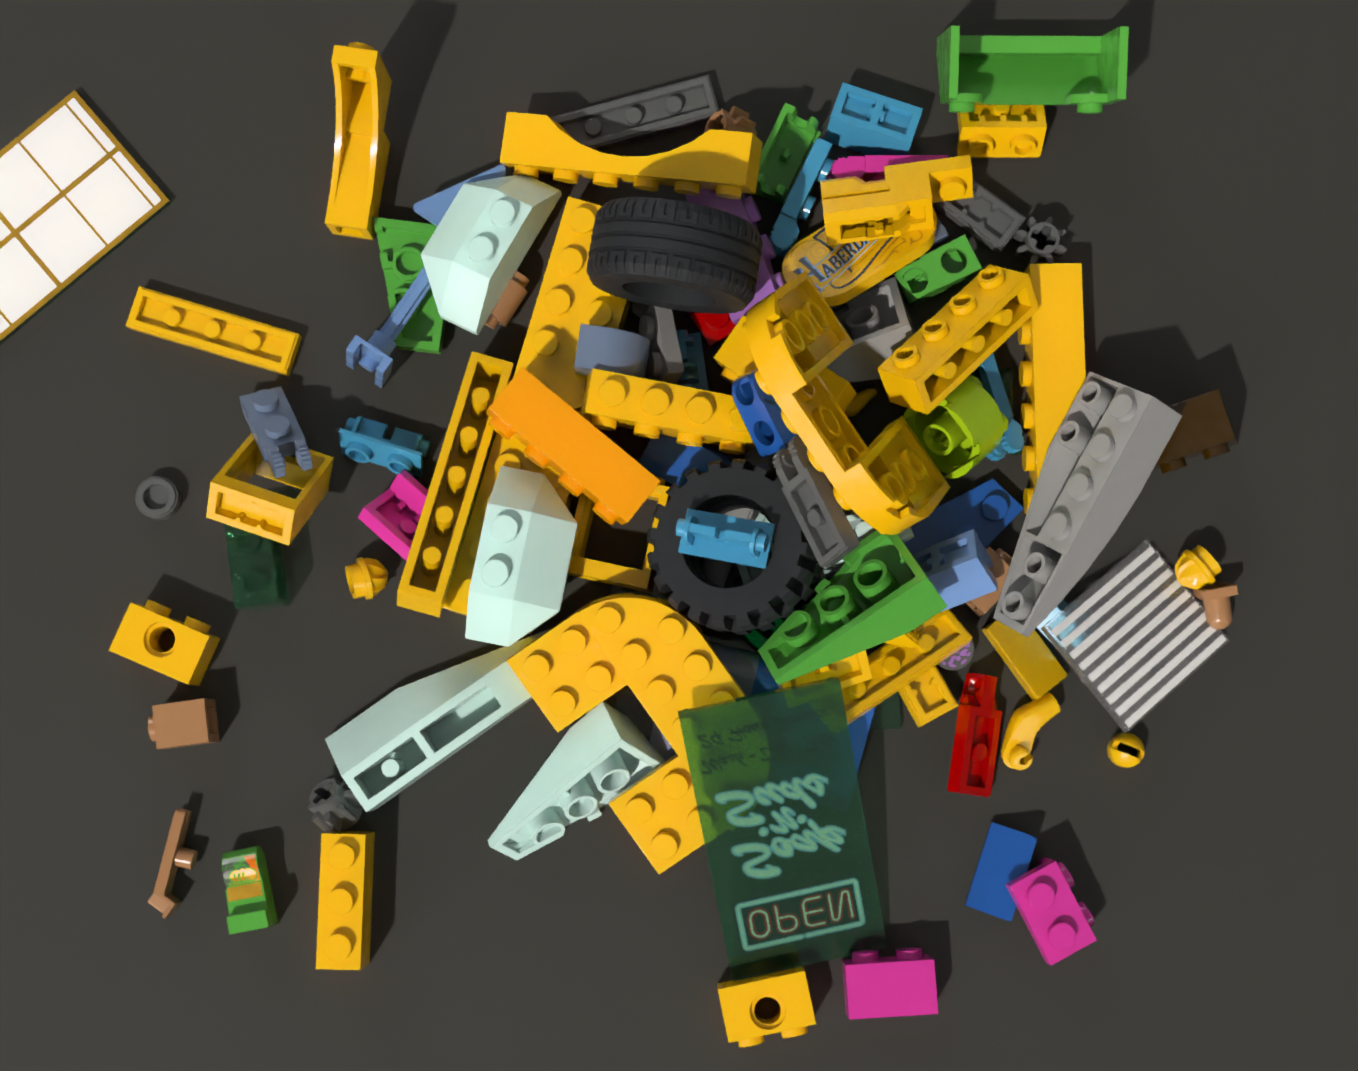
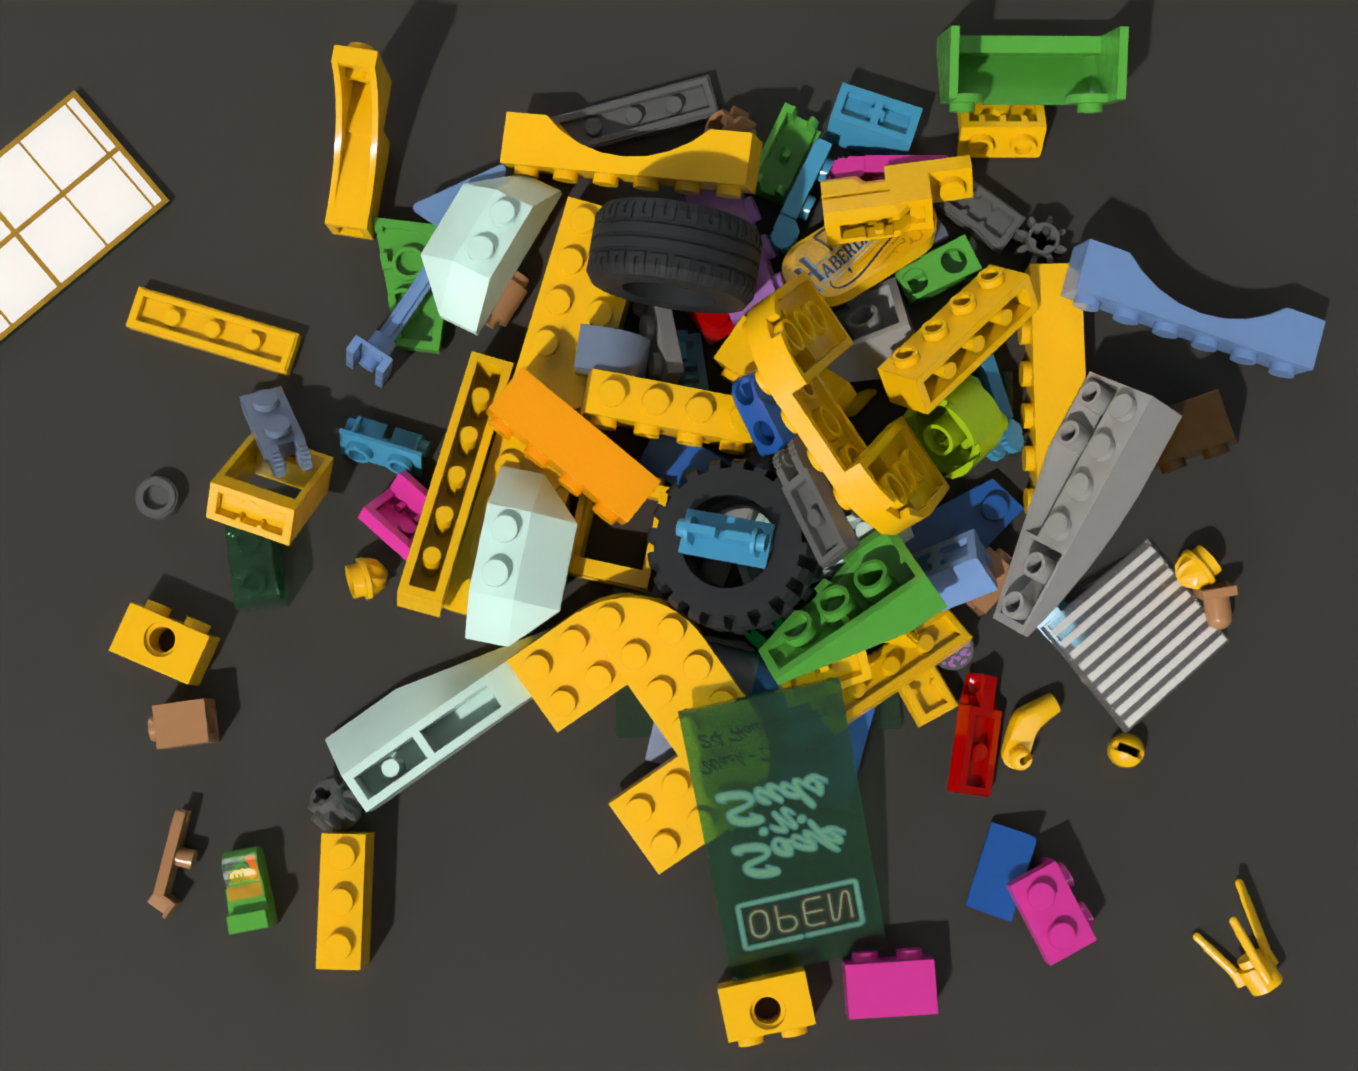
light aqua wedge [487,702,665,860] -> none
yellow slope [982,620,1068,700] -> none
none -> medium blue arch [1060,239,1326,379]
none -> yellow plant [1192,879,1283,996]

